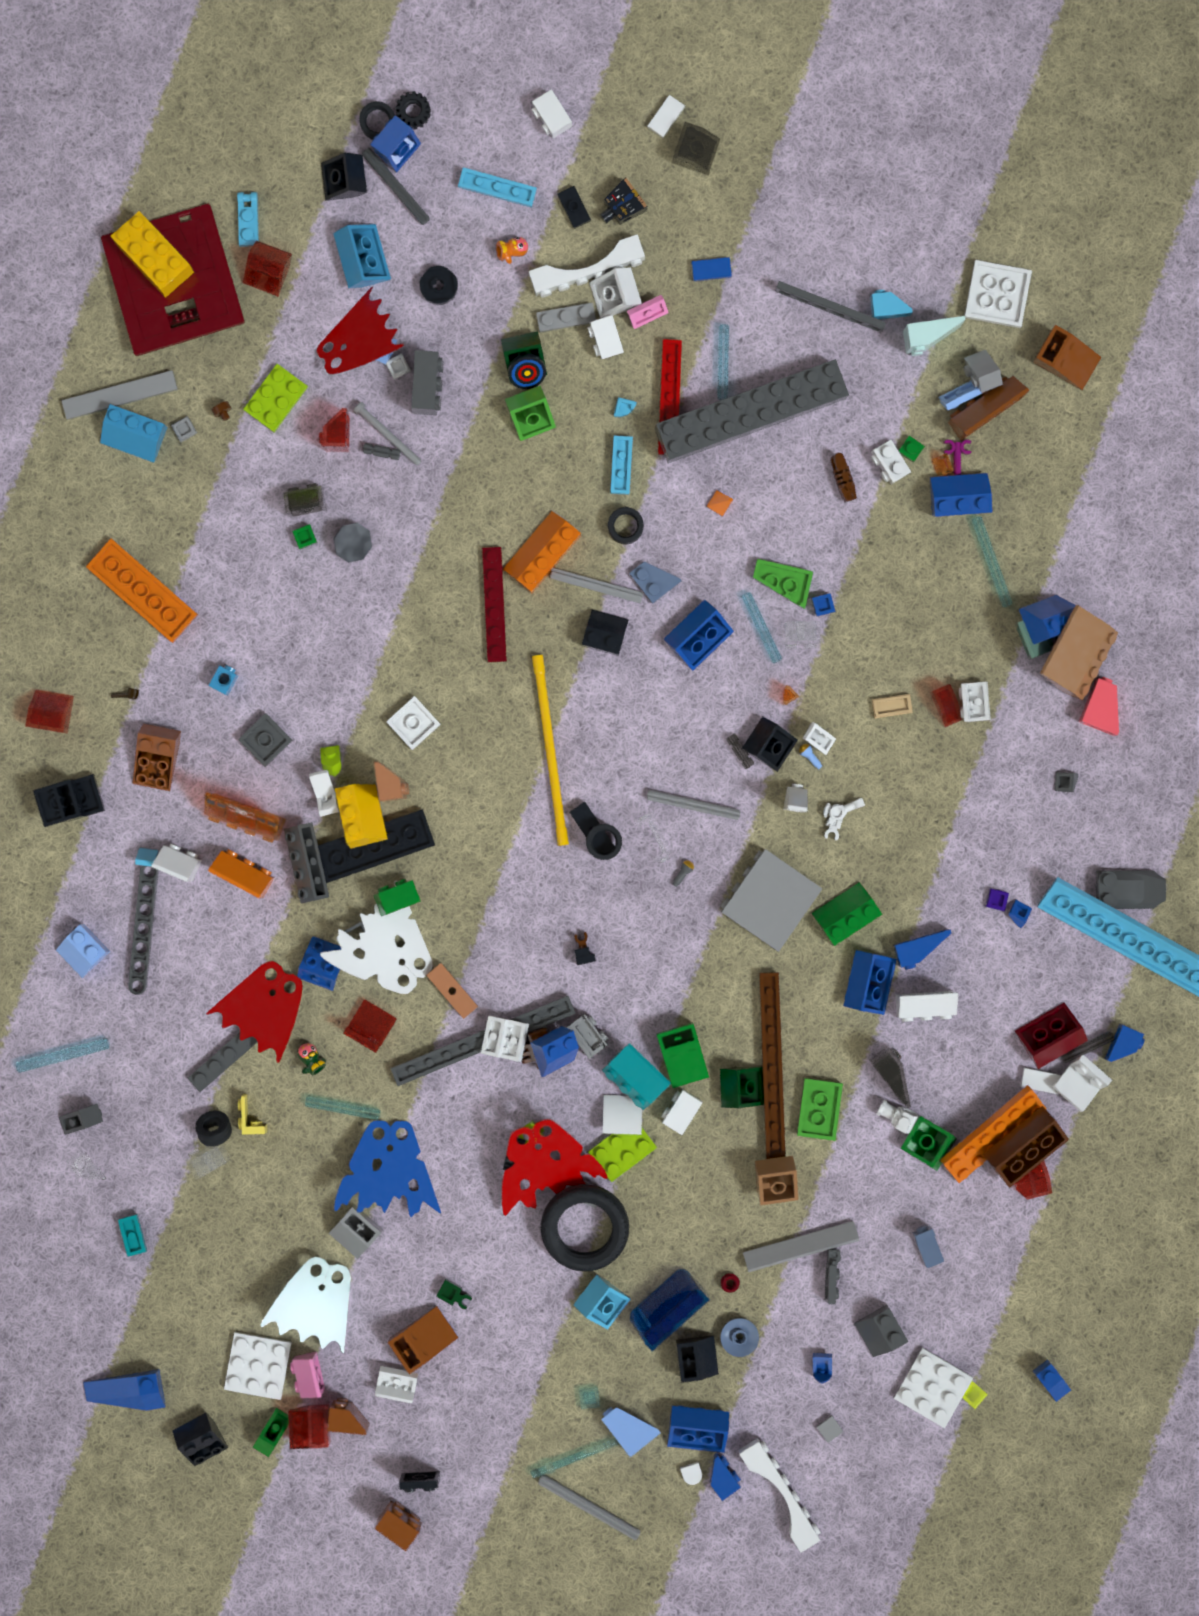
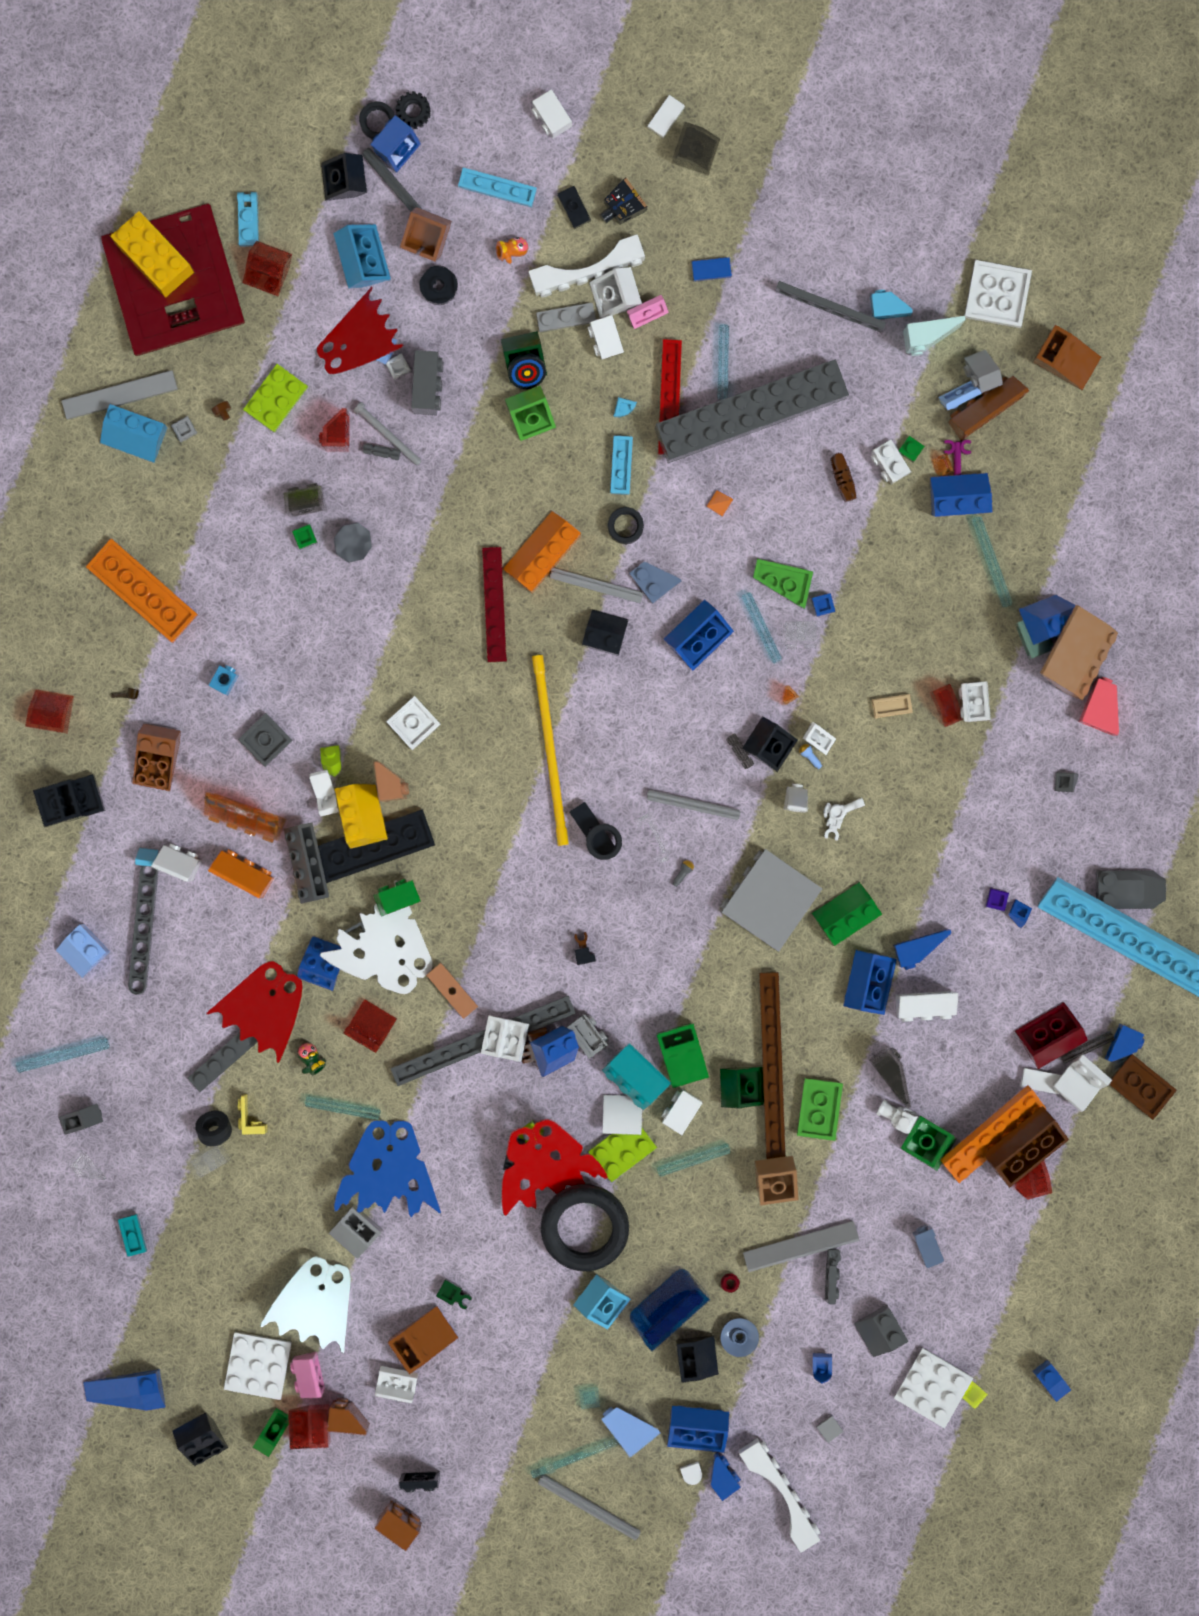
none -> dark orange piece [400,207,452,262]
none -> clear light blue axle [657,1143,730,1176]
none -> reddish brown plate [1109,1054,1177,1120]

